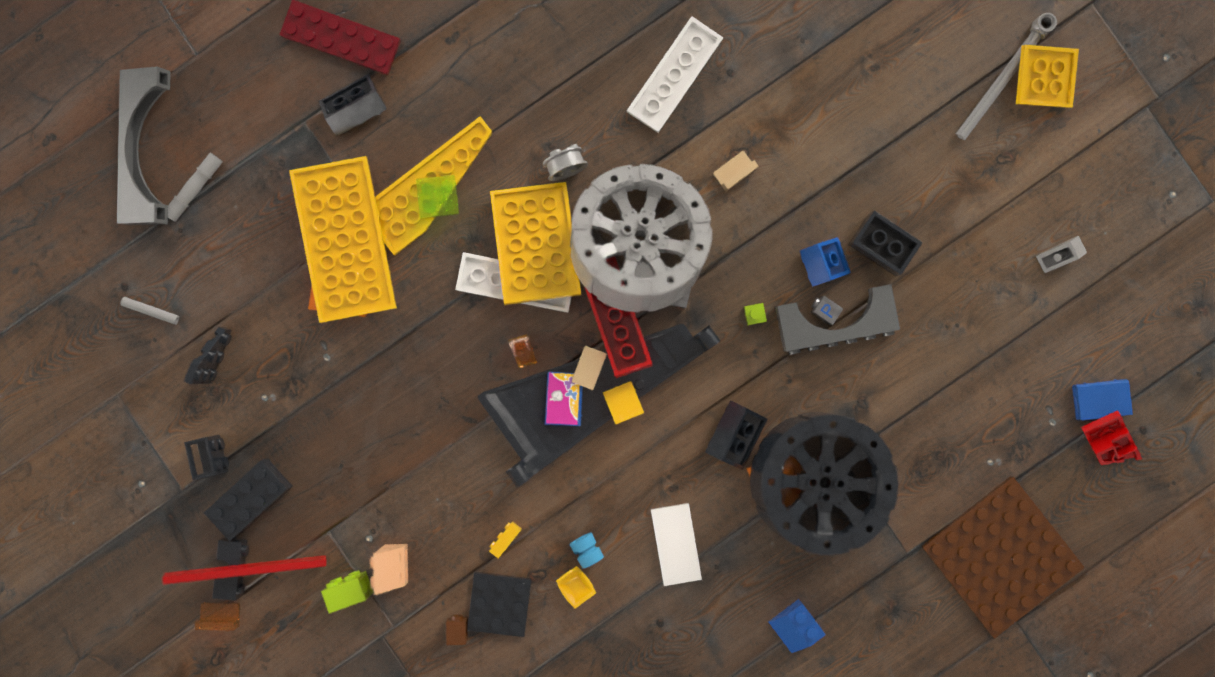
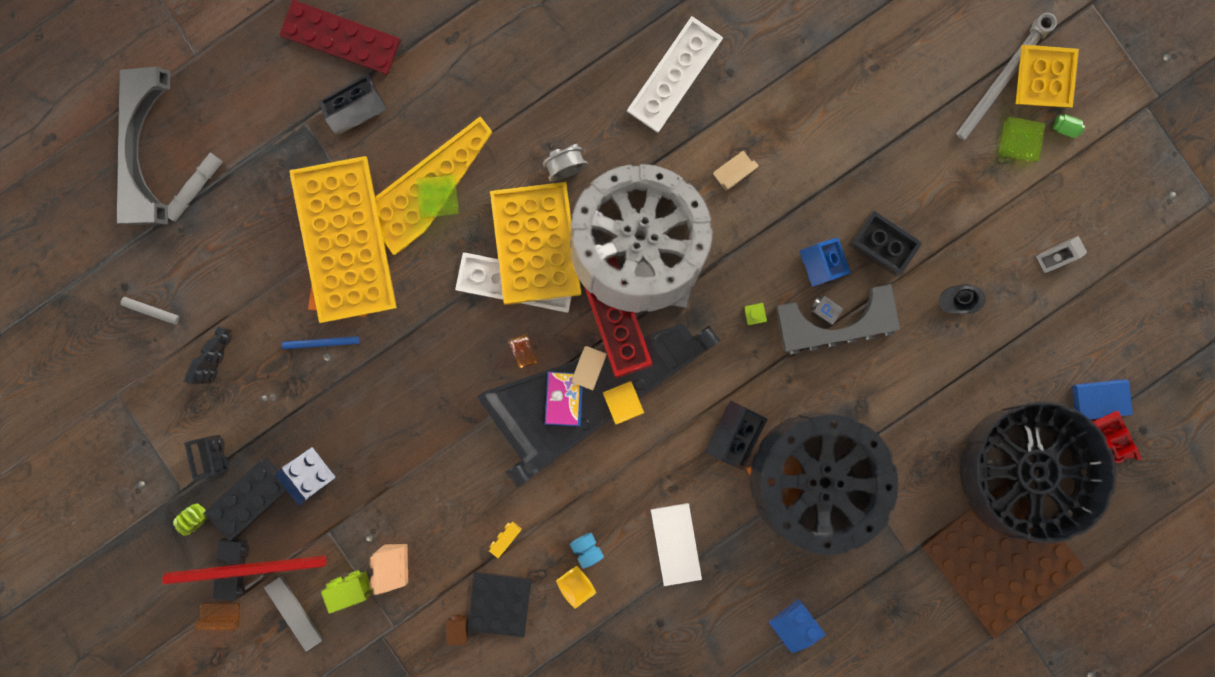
none -> lime gear [173,504,208,536]
none -> light grey tile [264,576,324,651]
none -> brick [275,448,336,506]
none -> blue bar [282,336,360,349]
none -> black piece [939,284,986,314]
none -> black wheel [960,402,1116,543]
none -> clear neon green plate [999,117,1046,162]
none -> bright green brick [1053,114,1085,138]

